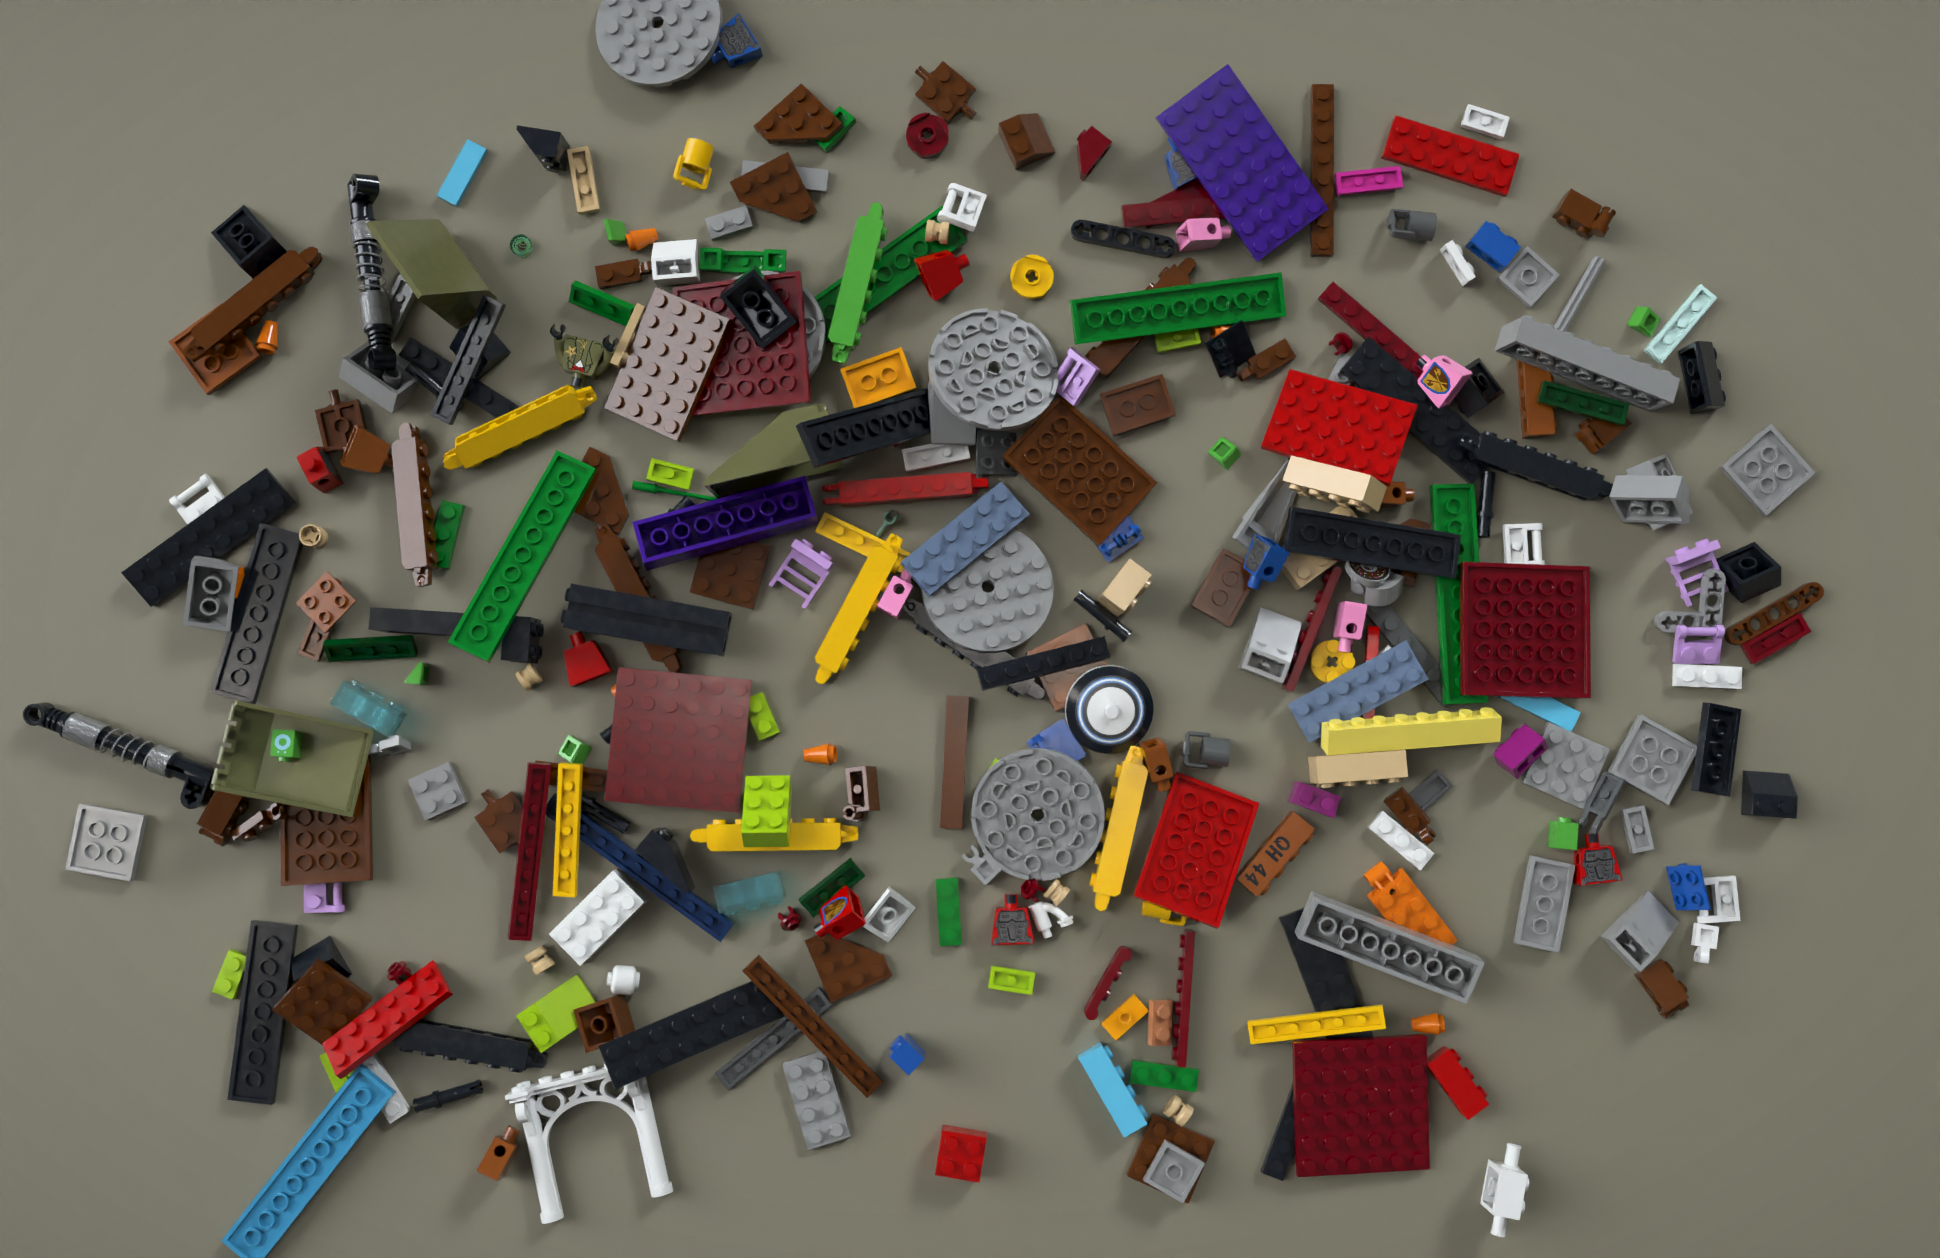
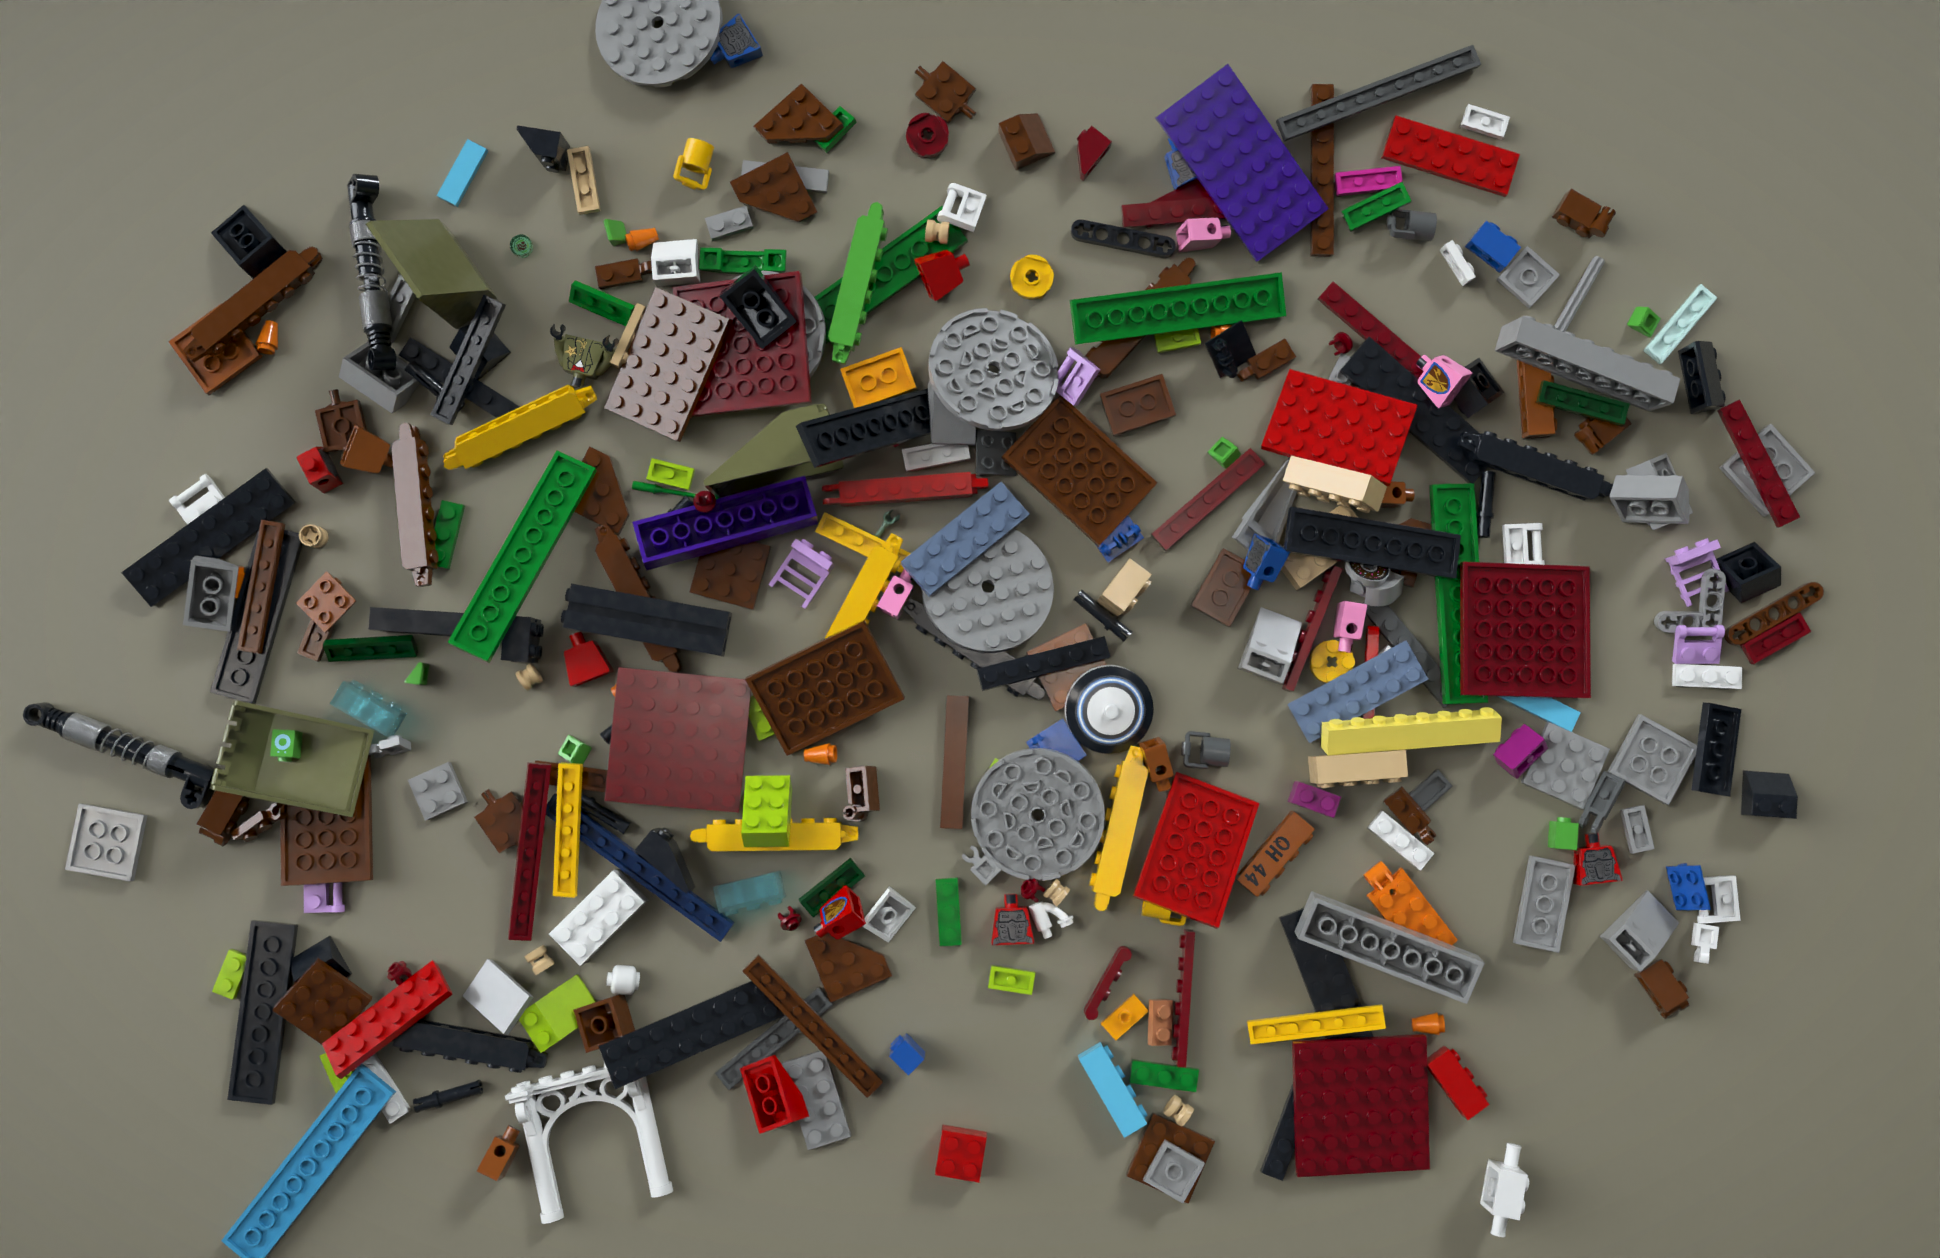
none -> reddish brown tile [237,520,286,654]
none -> tile [463,959,534,1035]
none -> dark red plate [693,491,716,513]
none -> red slope [740,1055,809,1134]
none -> reddish brown plate [745,620,905,756]
none -> dark red plate [1151,448,1265,551]
none -> dark grey plate [1276,45,1481,142]
none -> green plate [1341,181,1412,232]
none -> dark red plate [1717,399,1800,528]

